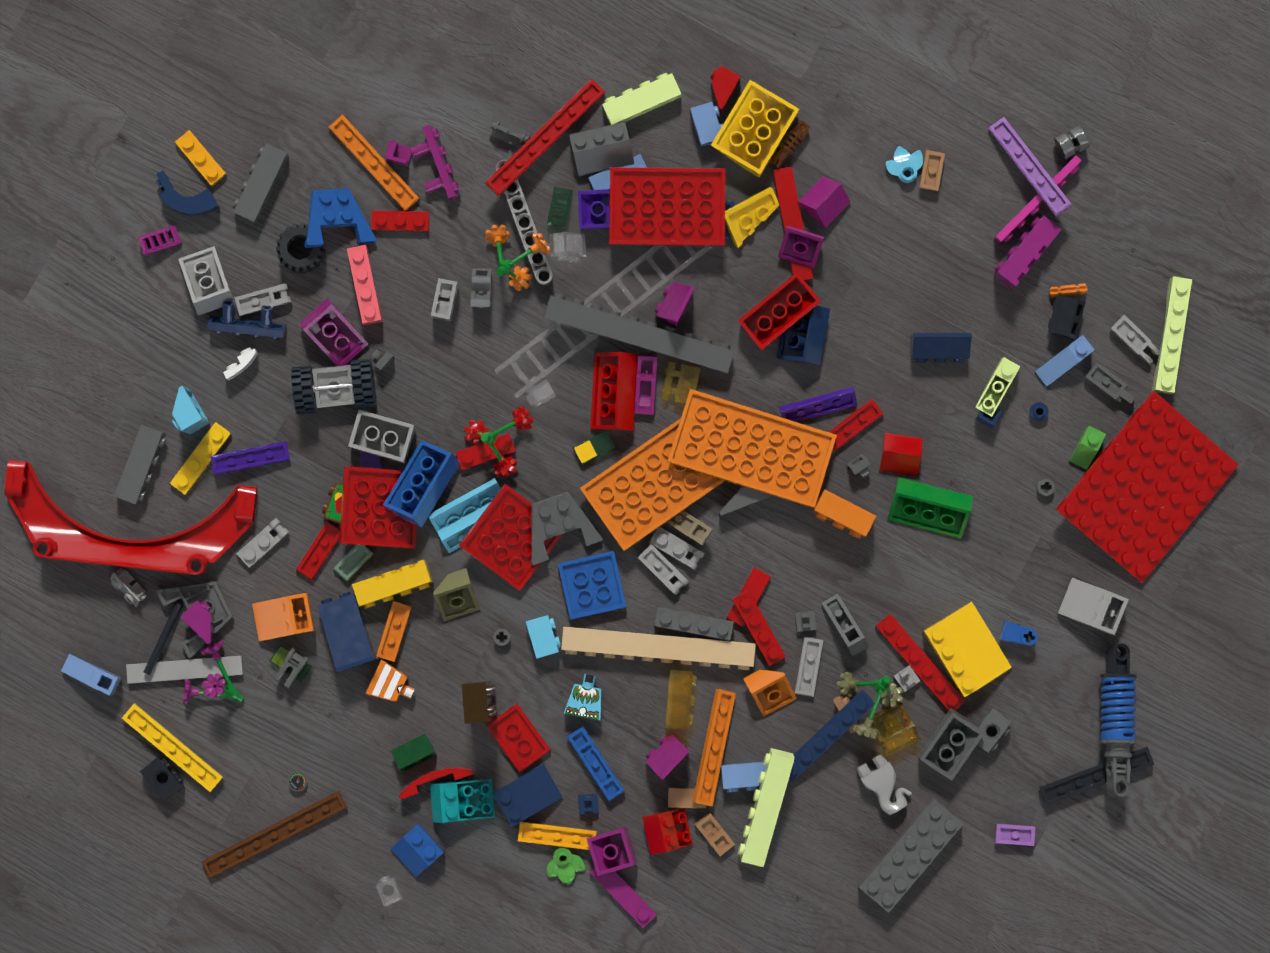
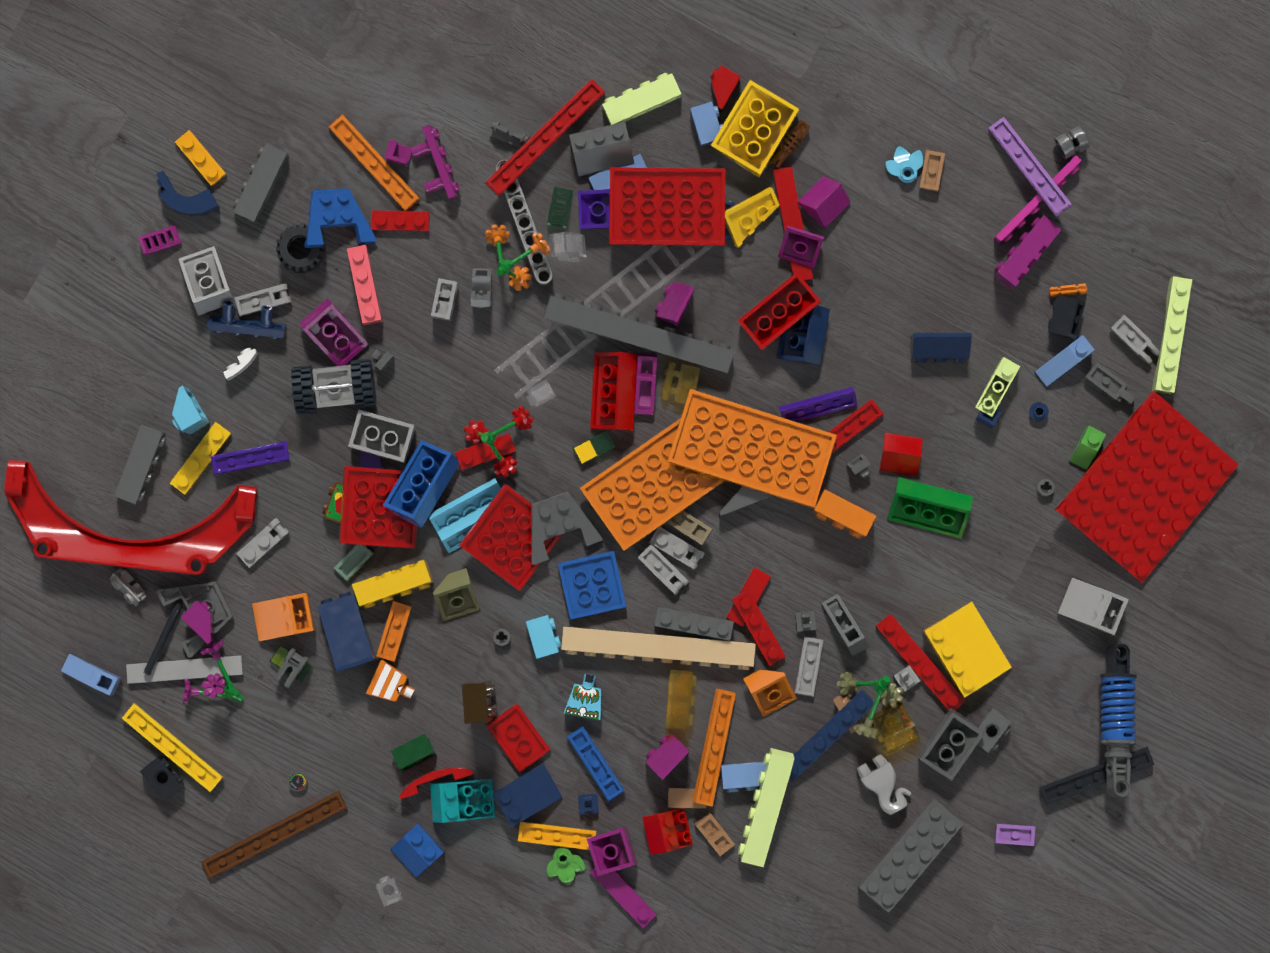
red tile [296,521,340,580] -> none
blue piece [999,621,1038,645] -> none

